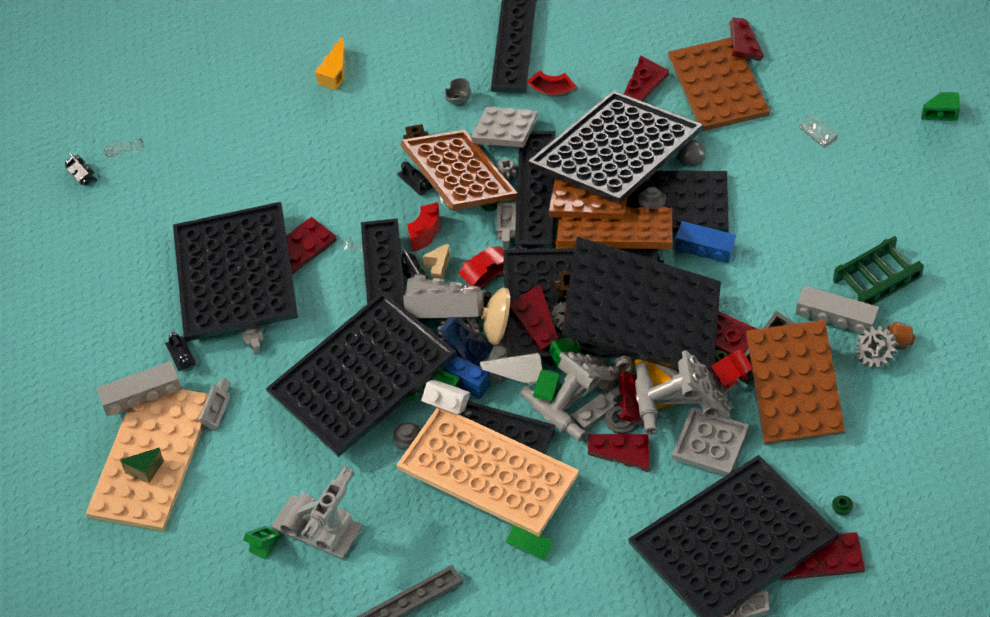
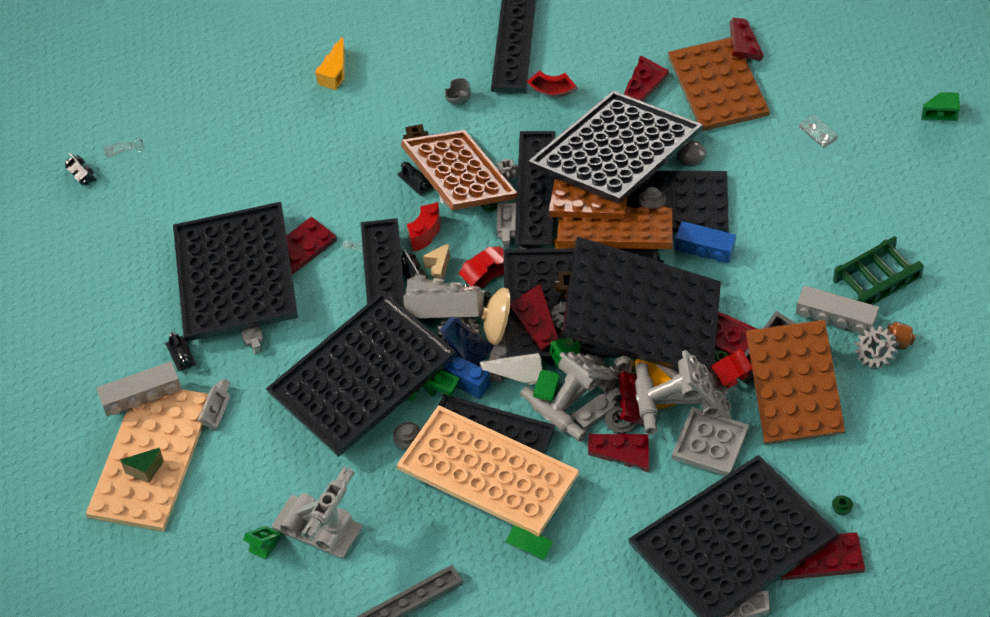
white brick [421,379,470,414] -> none
light grey plate [471,107,538,148] -> none

